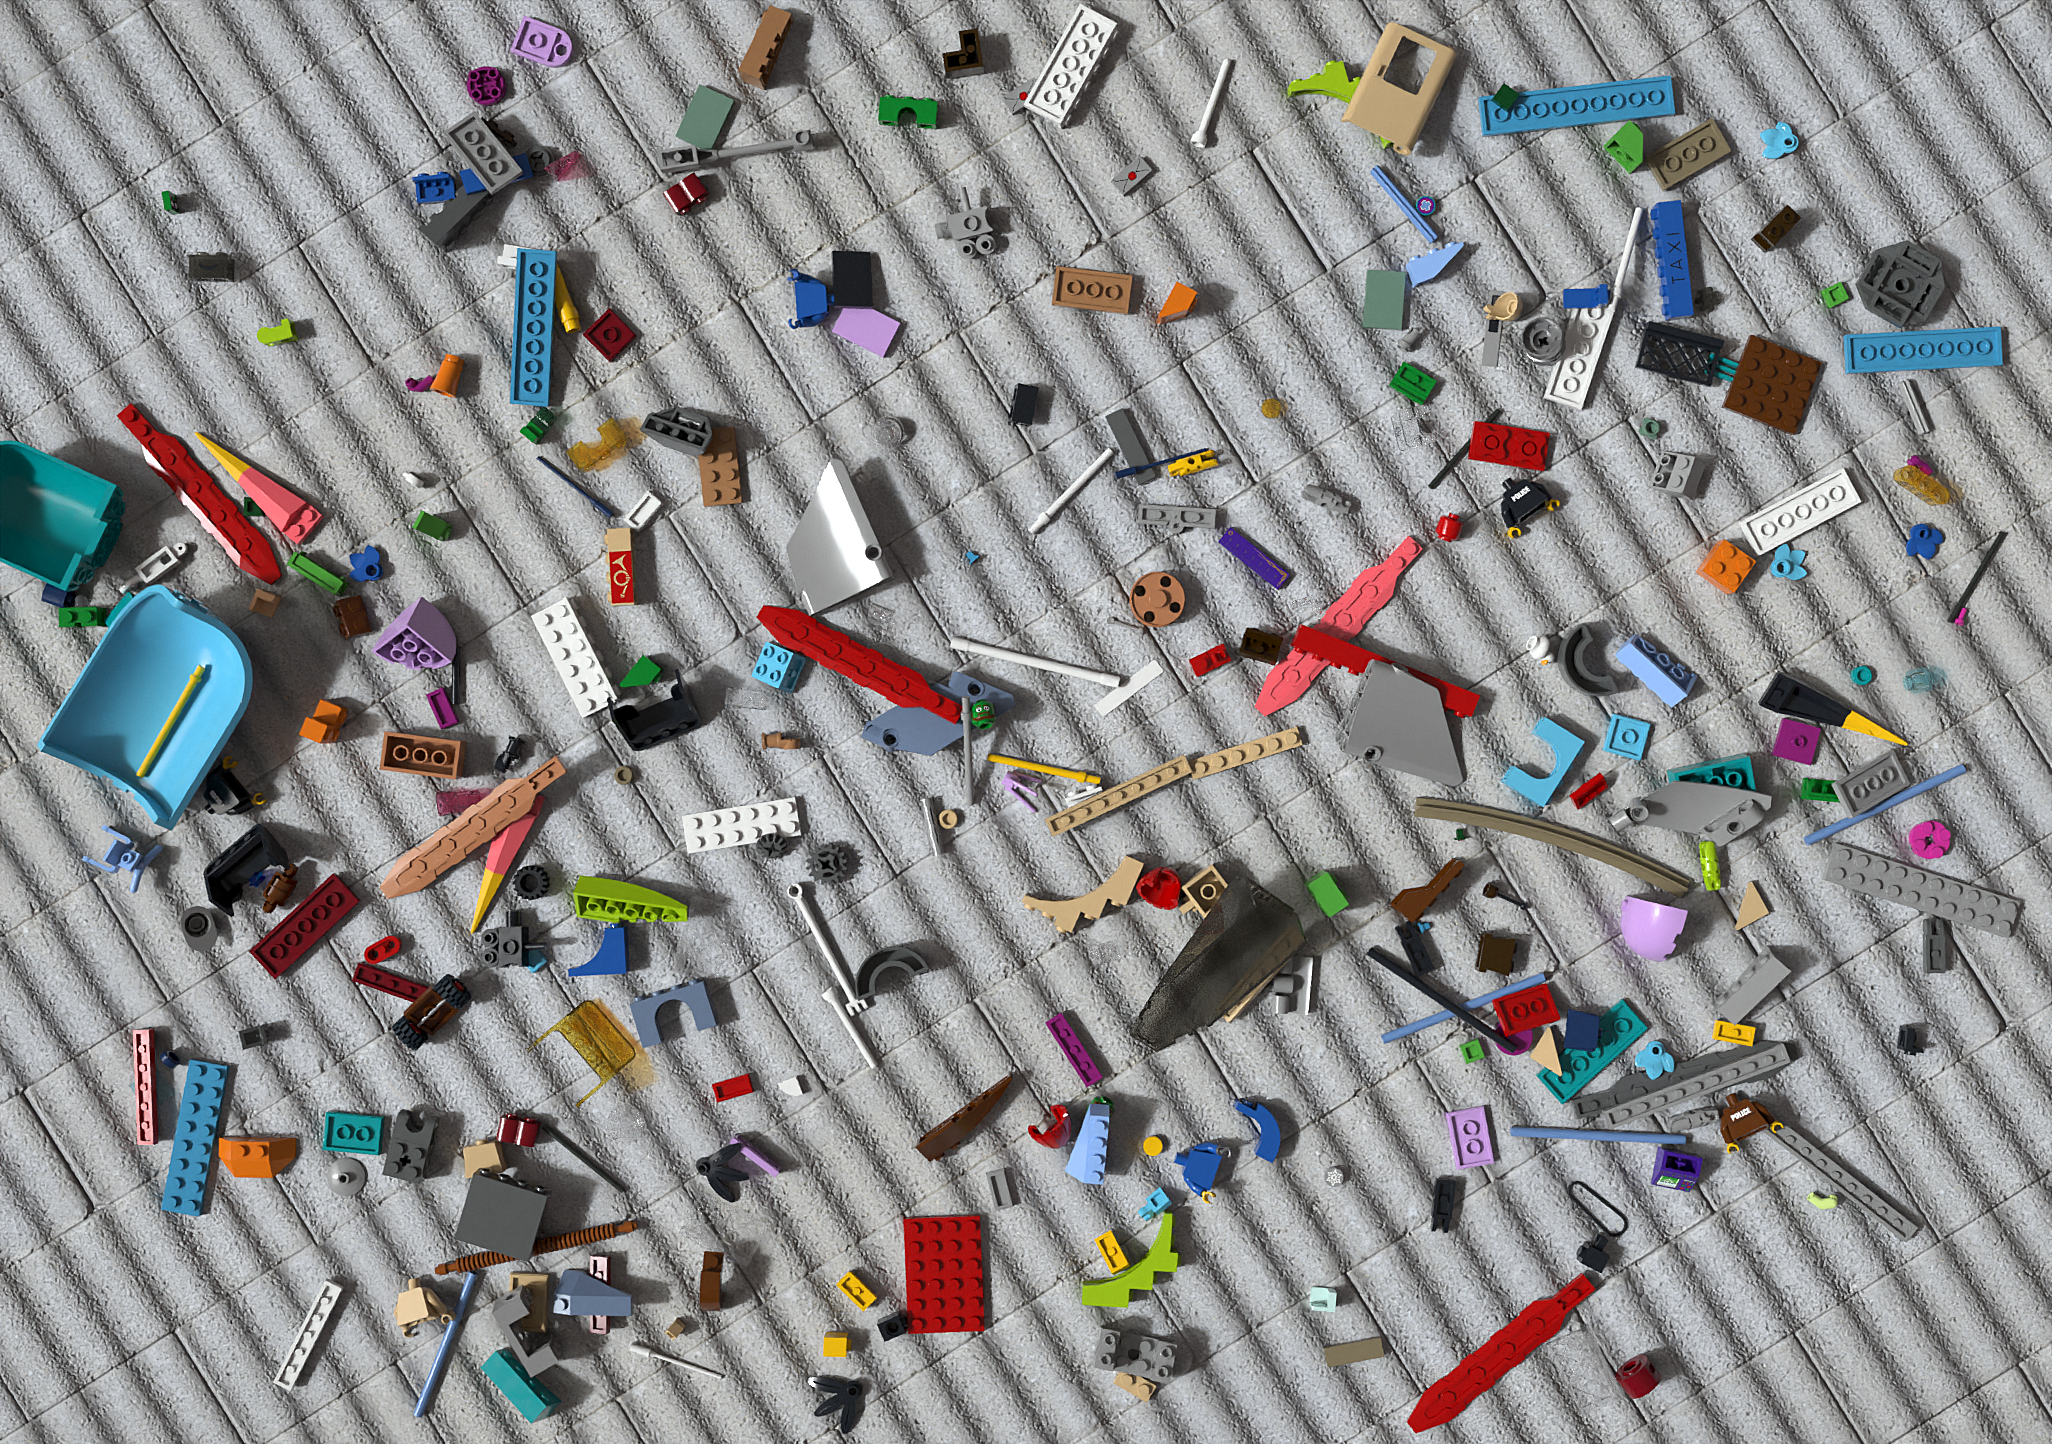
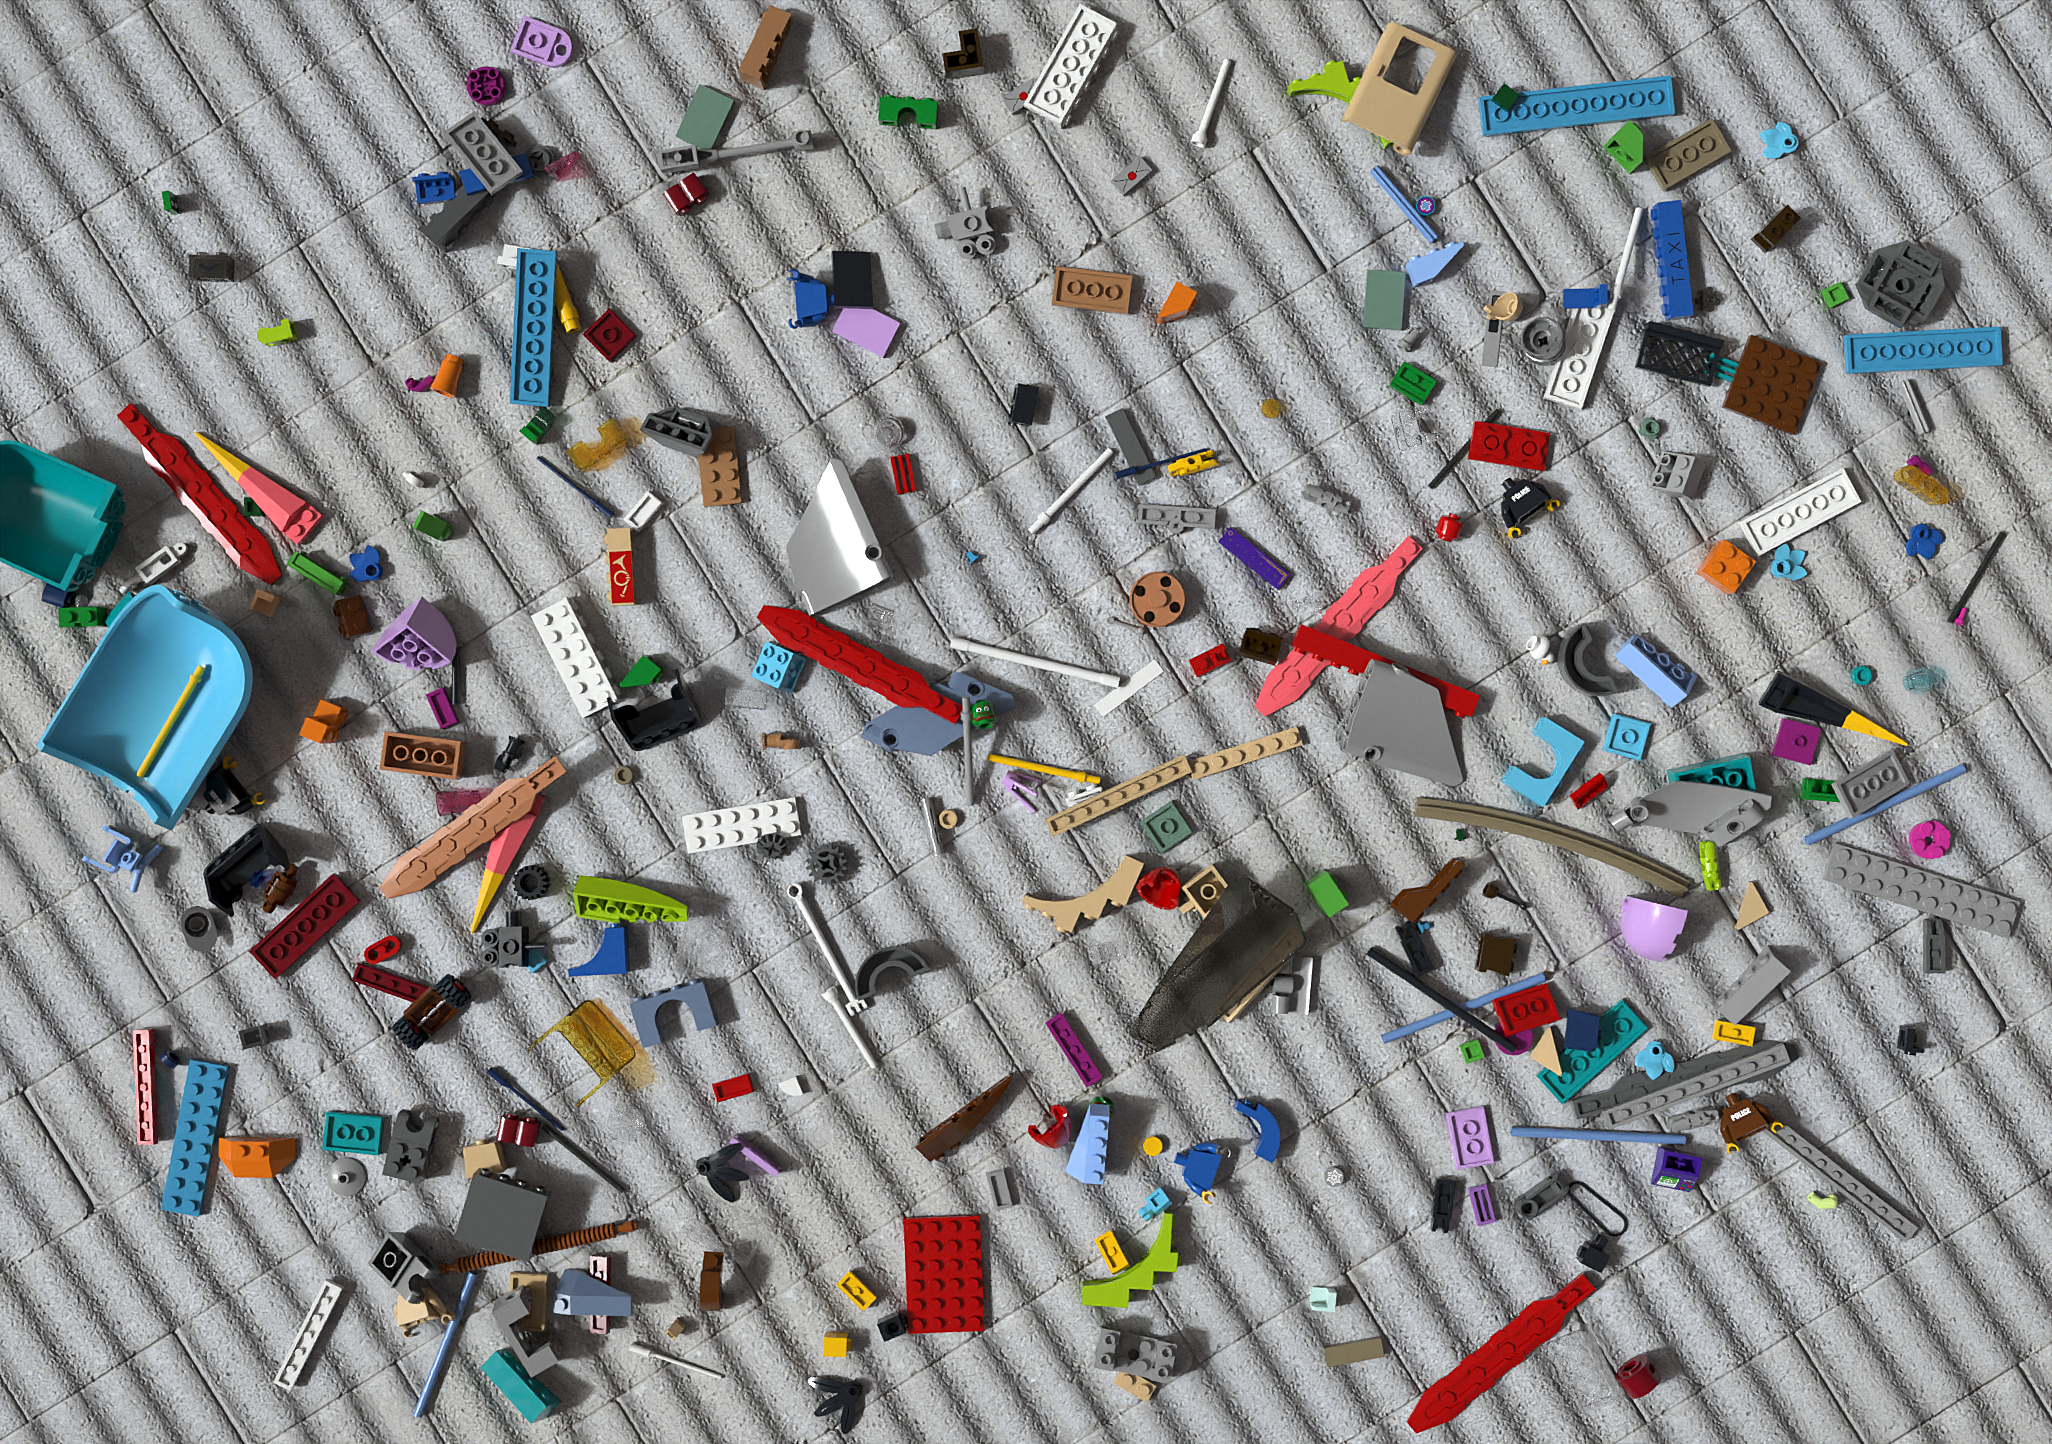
none -> dark grey brick [368,1232,441,1304]
none -> dark blue piece [487,1067,565,1131]
none -> red tile [890,453,916,495]
none -> sand green tile [1140,800,1193,854]
none -> medium lavender tile [1468,1183,1497,1226]
none -> dark grey piece [1513,1171,1570,1221]

